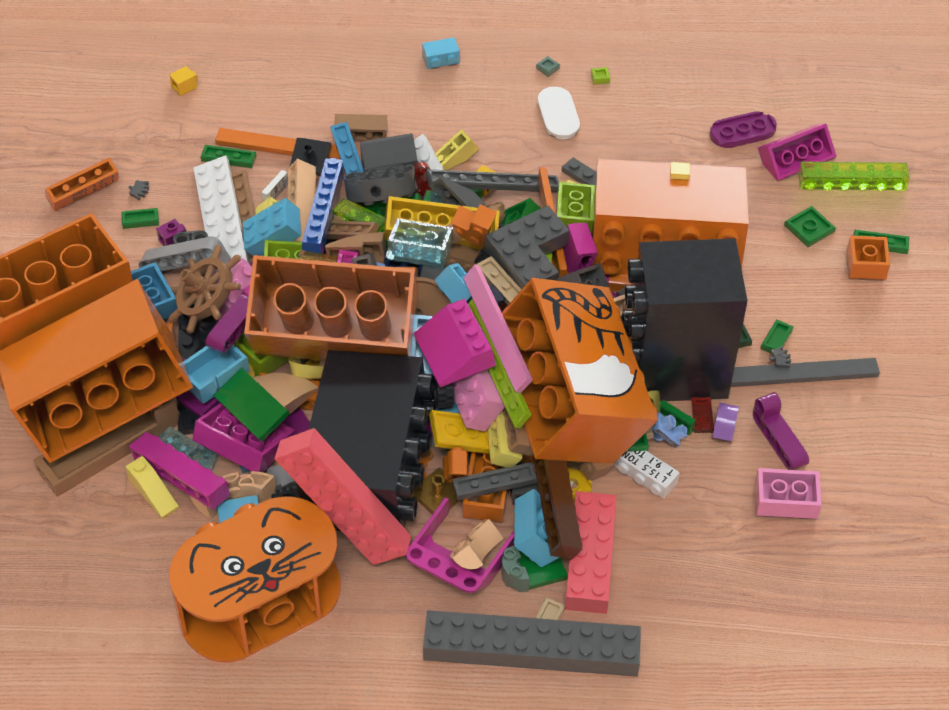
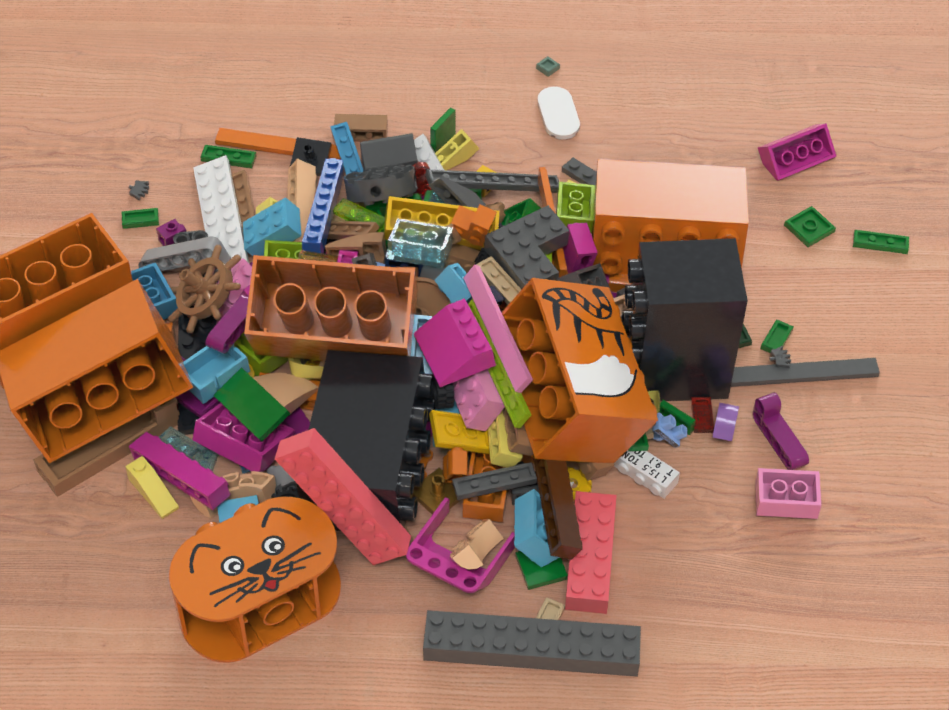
orange brick [45,157,119,211] -> none
yellow brick [169,66,198,96] -> none
white tile [262,170,288,202] -> none
medium azure brick [422,37,460,69] -> none
sand green cylinder [501,545,529,592] -> none
lime tile [591,67,610,85] -> none
light yellow tile [670,162,690,180] -> none
magenta tile [709,111,777,148] -> none
clear neon green brick [798,162,910,190] -> none
orange brick [847,236,890,280] -> none
none -> green tile [430,107,456,153]

